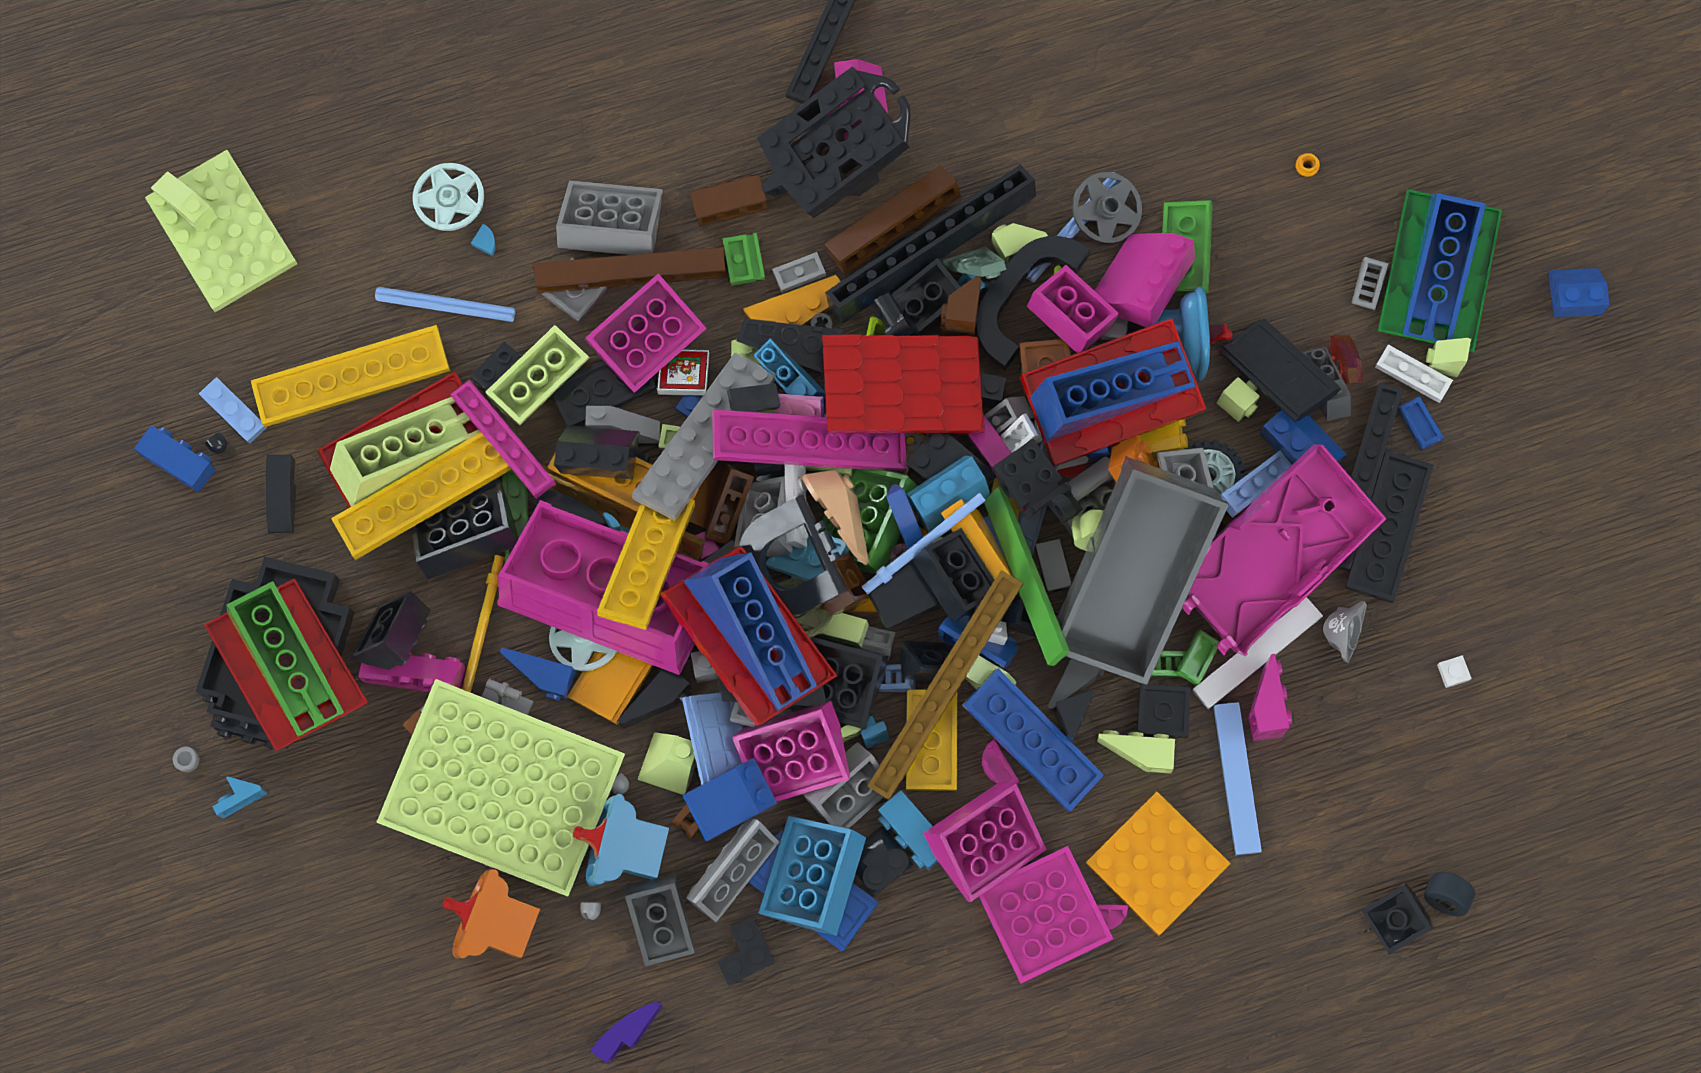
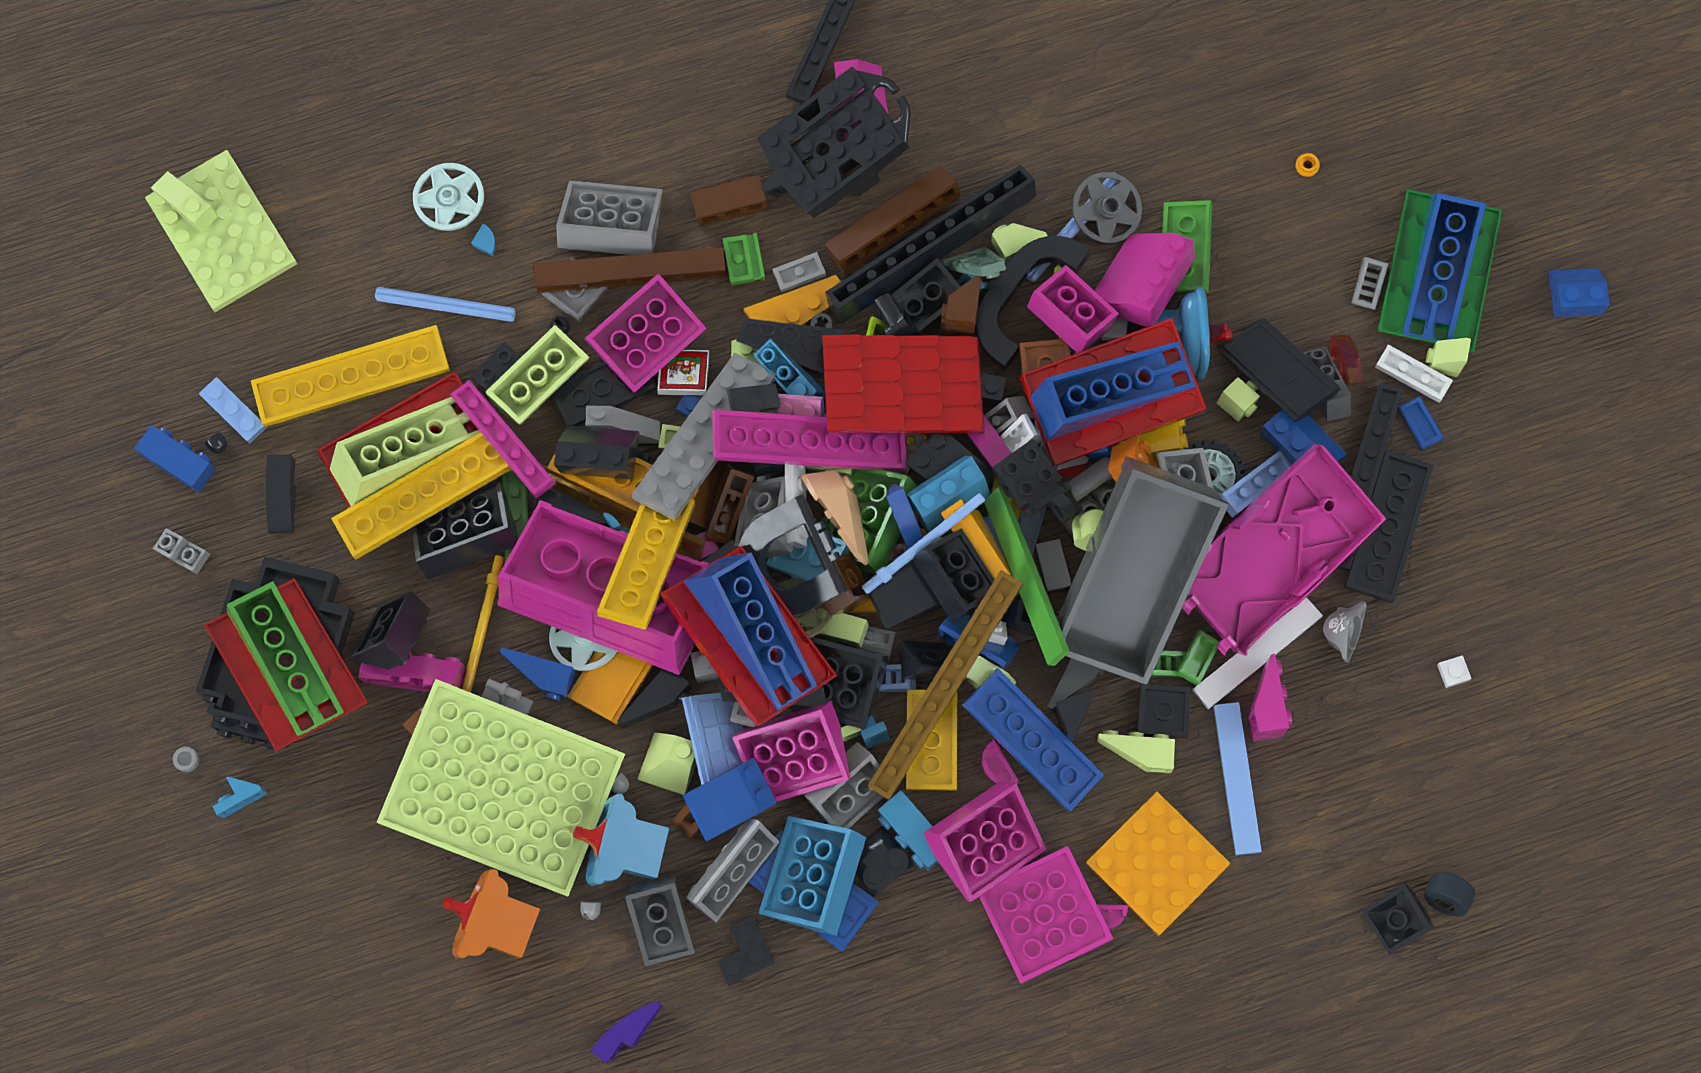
none -> light grey slope [153,528,210,575]
none -> black hinge [550,315,570,335]

